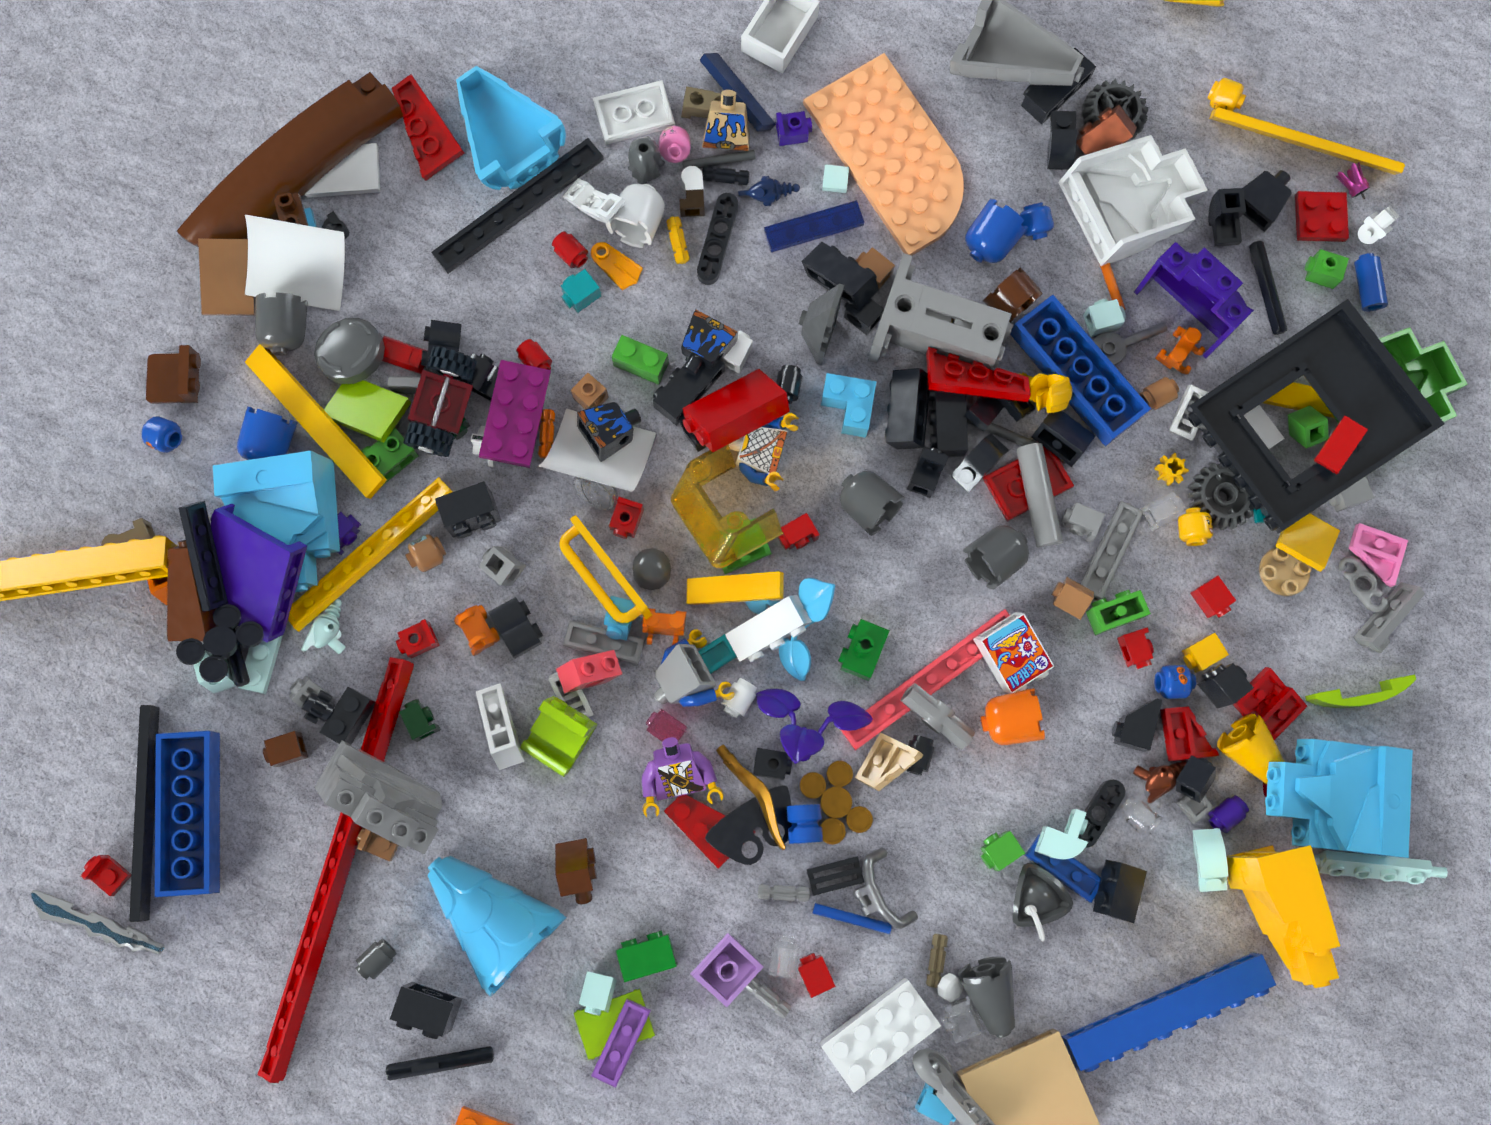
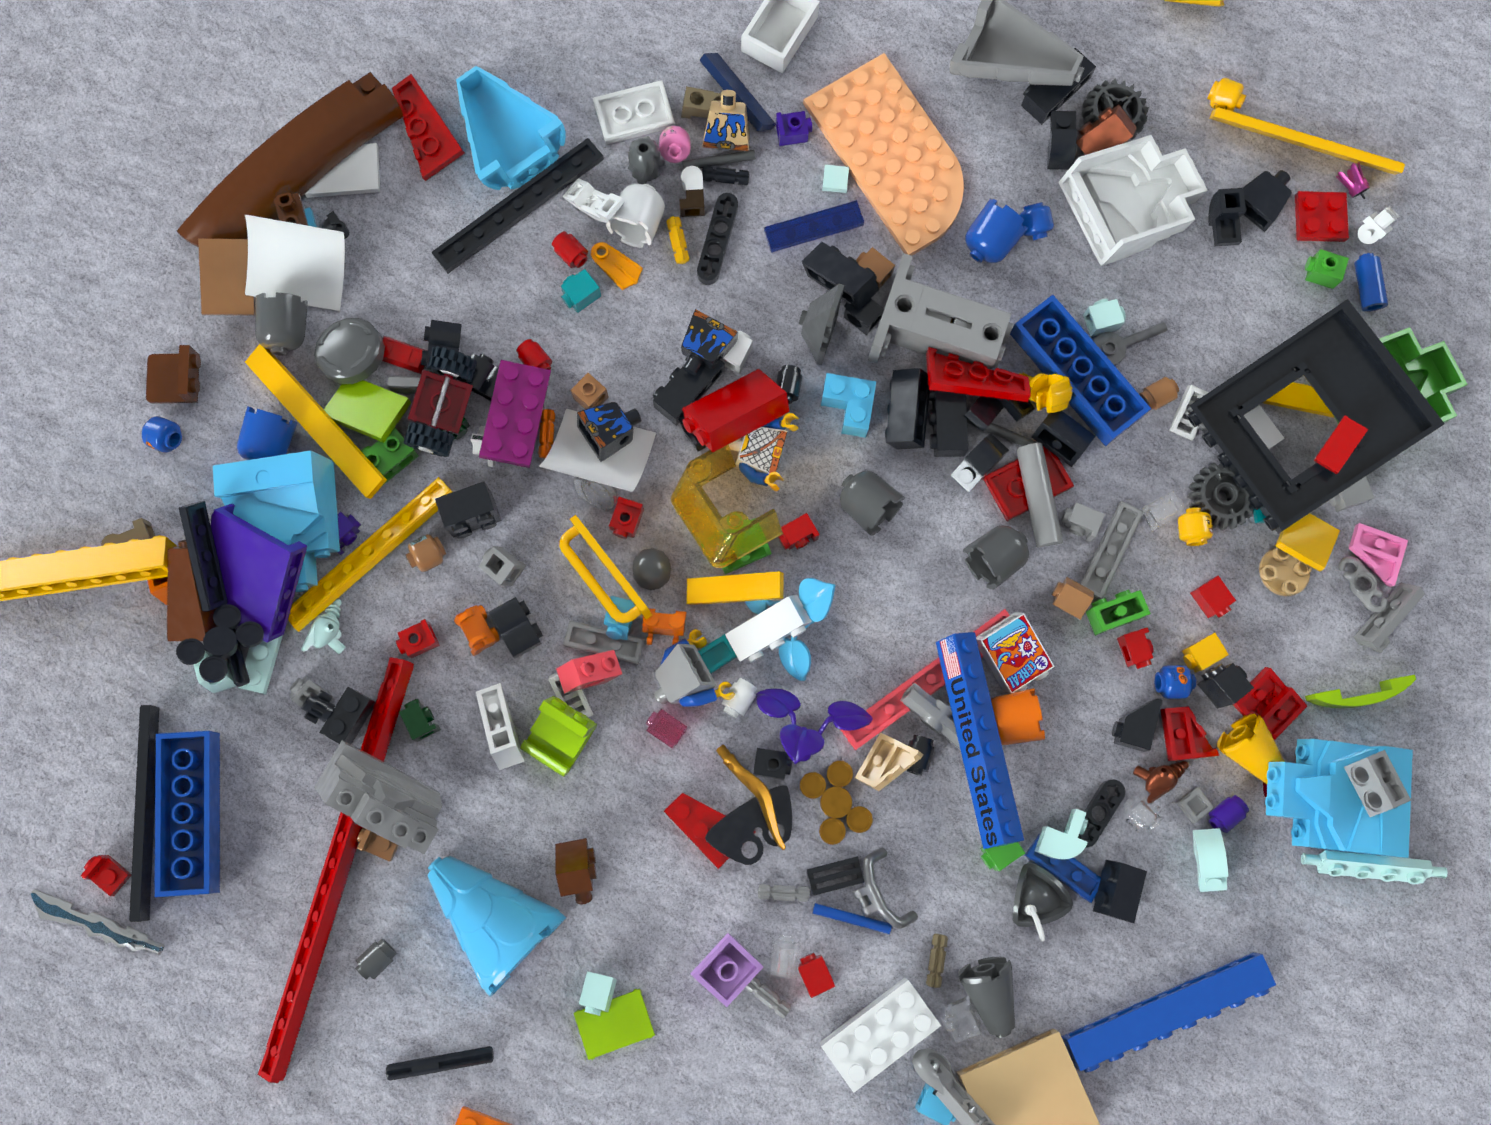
reddish brown brick [263,731,309,767] -> none
black brick [390,982,463,1039] -> none
medium lavender tile [591,998,651,1088] -> none
bright green brick [612,335,669,385] -> none
green brick [616,930,677,983] -> none
torso [642,737,724,817] -> none
dark blue piece [738,176,800,206] -> none
blue wheel [787,804,823,844] -> none
green brick [838,619,890,681] -> none
black brick [907,446,948,498] -> none
white tile [938,973,963,1003] -> none
reddish brown brick [983,267,1043,323] -> none
orange bar [1099,263,1126,310] -> none
dark purple panel [1134,242,1254,359] -> none
yellow gear [1154,453,1189,486] -> none
orange piece [1155,326,1205,375] -> none
black brick [1176,755,1216,803] -> none
yellow panel [1226,845,1340,988] -> none
black axle [1249,241,1287,335] -> none
bright green brick [1288,406,1329,449] -> none
none -> blue brick [936,632,1024,849]
none -> light grey brick [1344,750,1411,817]

